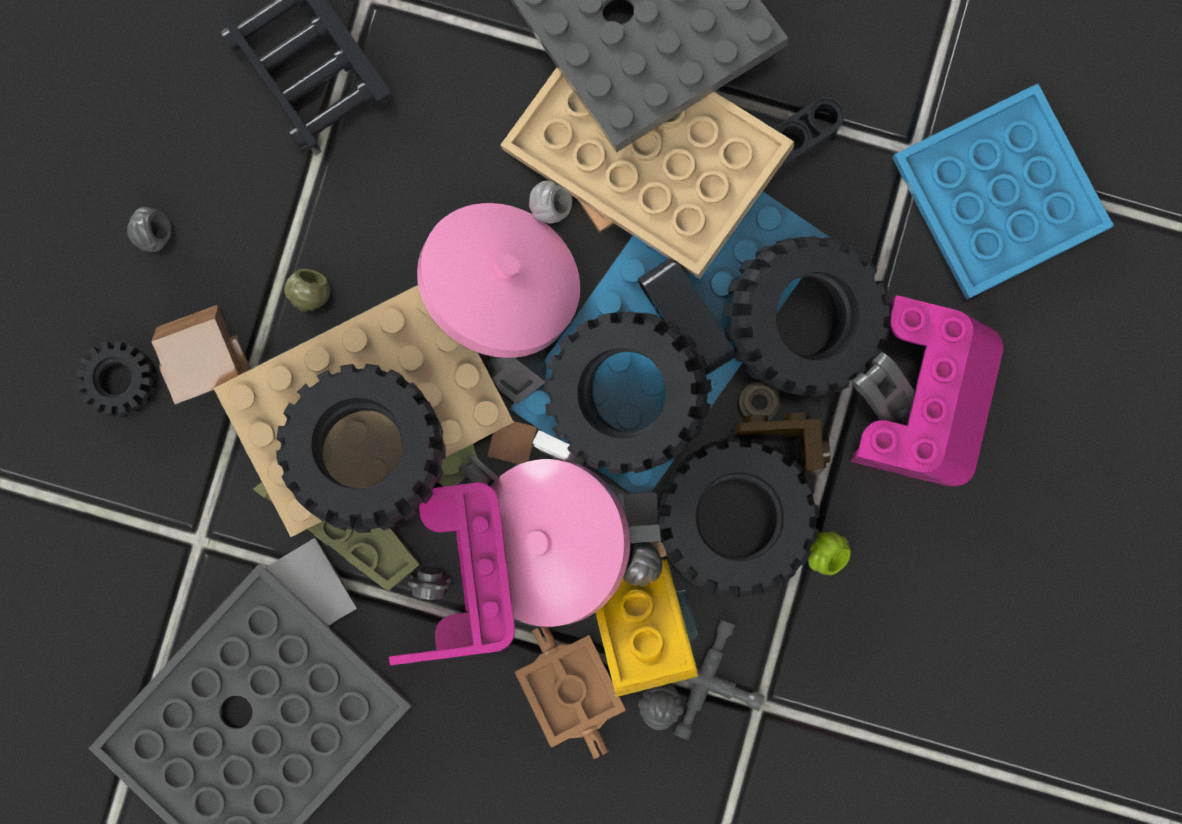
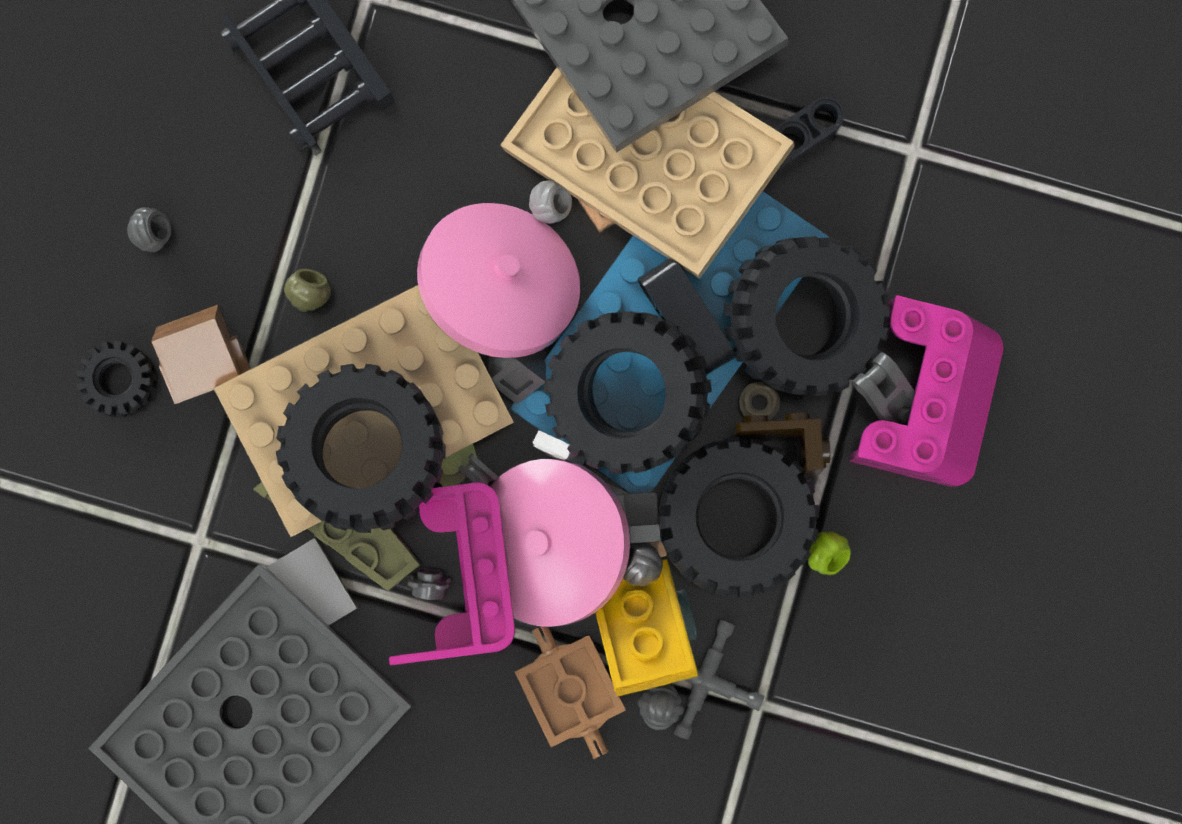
medium nougat tile [487,421,537,465] -> none
dark azure plate [892,84,1114,300] -> none

